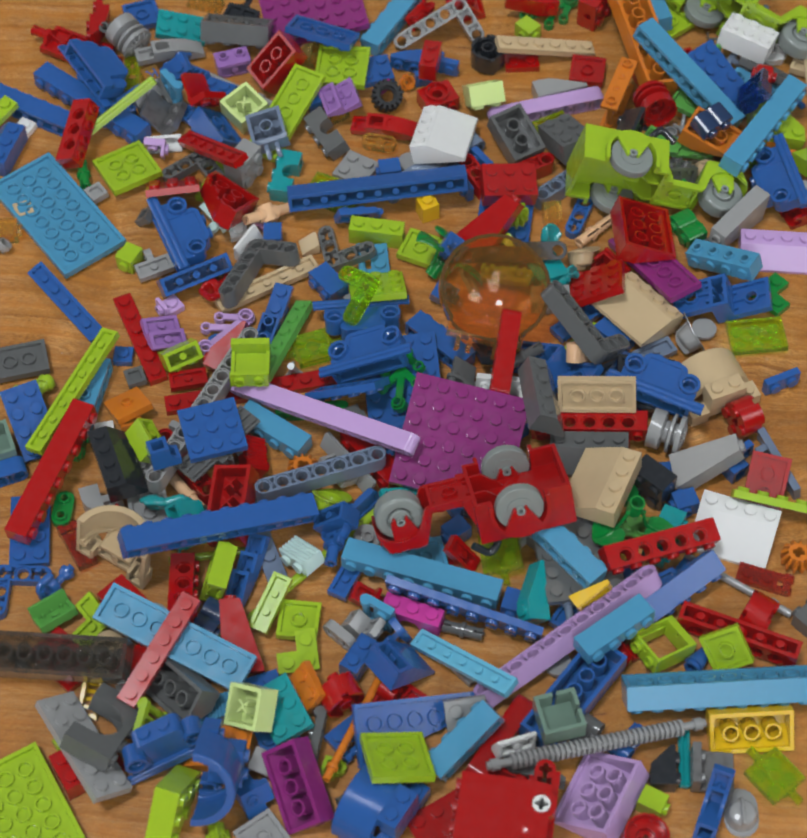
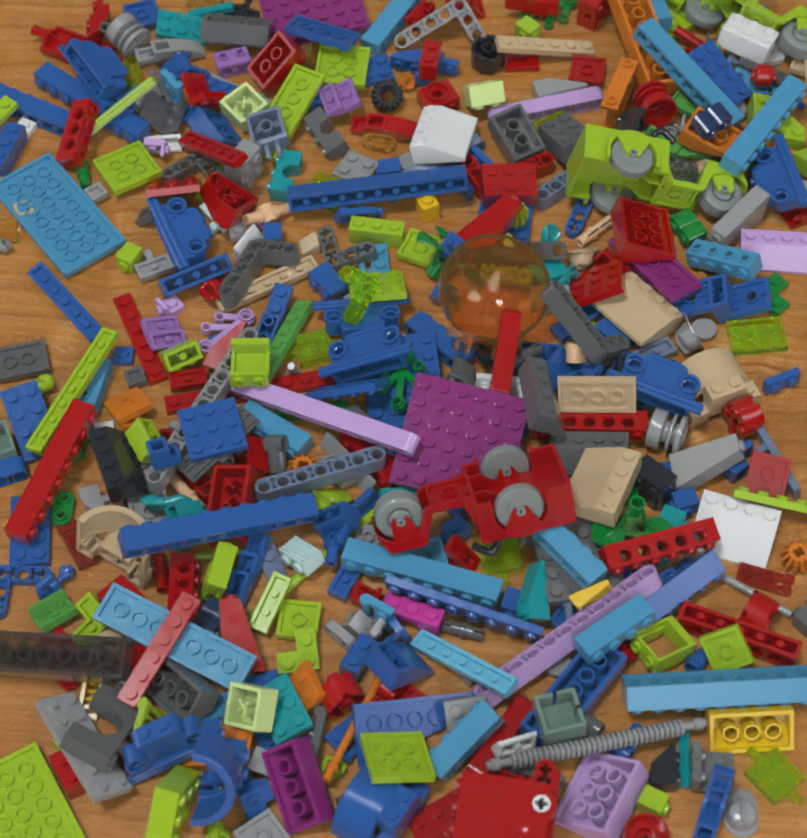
clear yellow brick [540,200,563,226] -> none
clear blue plate [736,68,773,115] -> none
none -> red pin [153,553,169,594]
none -> teal axle [188,1,235,17]
none -> dark grey piece [263,434,289,473]
none -> red pin [672,24,705,49]

